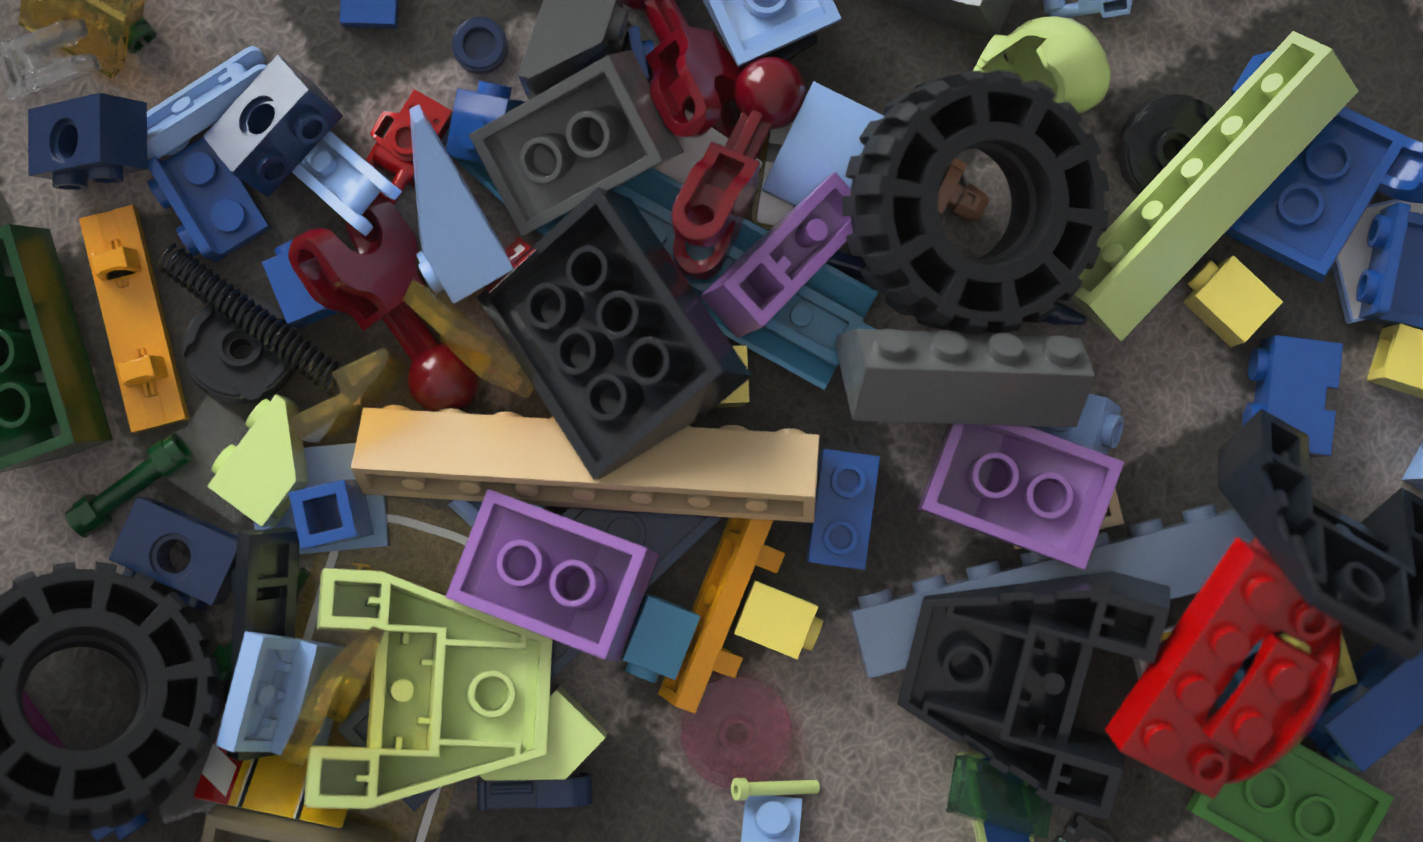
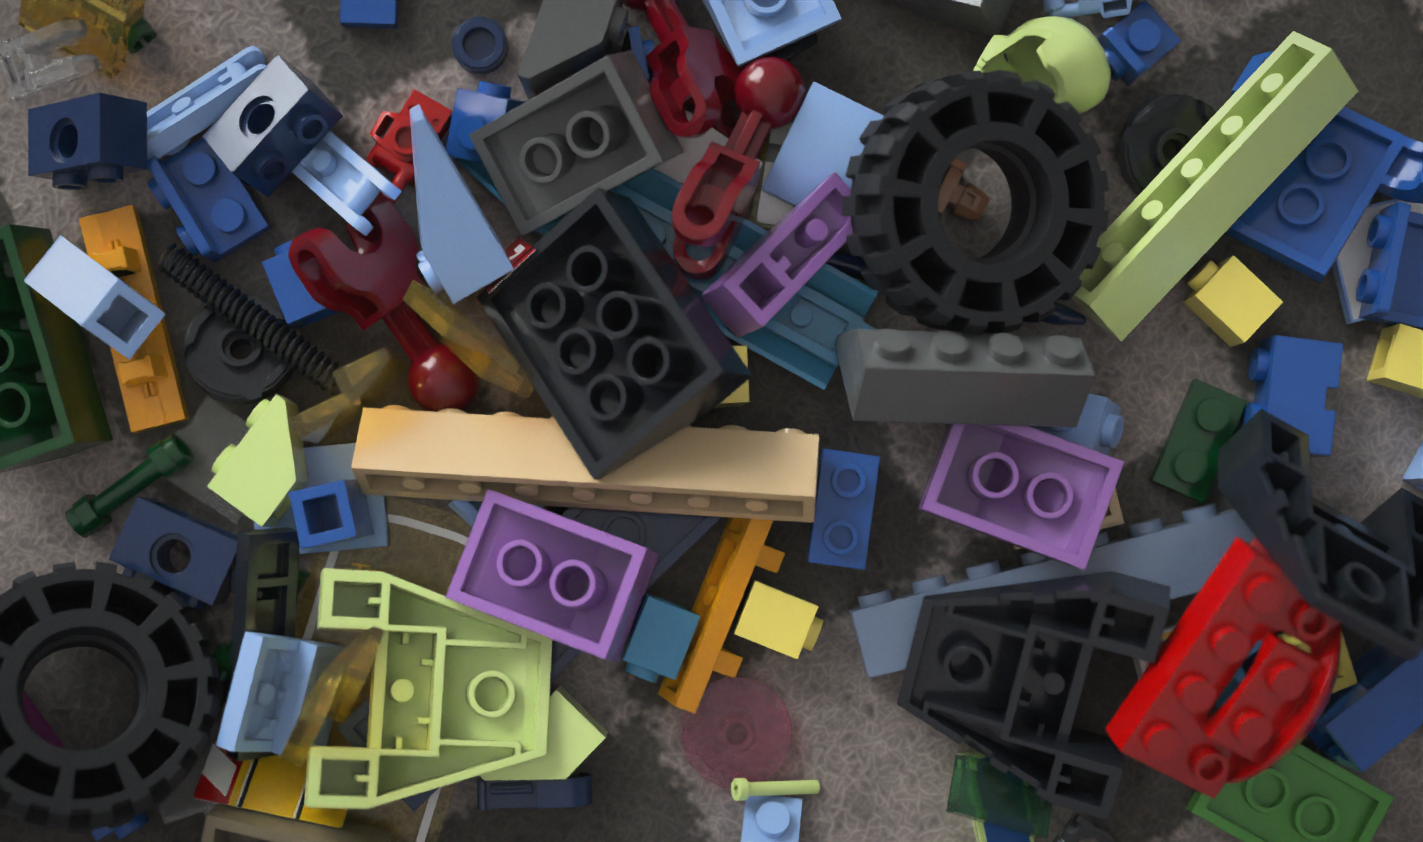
none -> light blue slope [24,235,165,360]
none -> blue bracket [1097,0,1181,86]
none -> dark green plate [1149,379,1247,503]

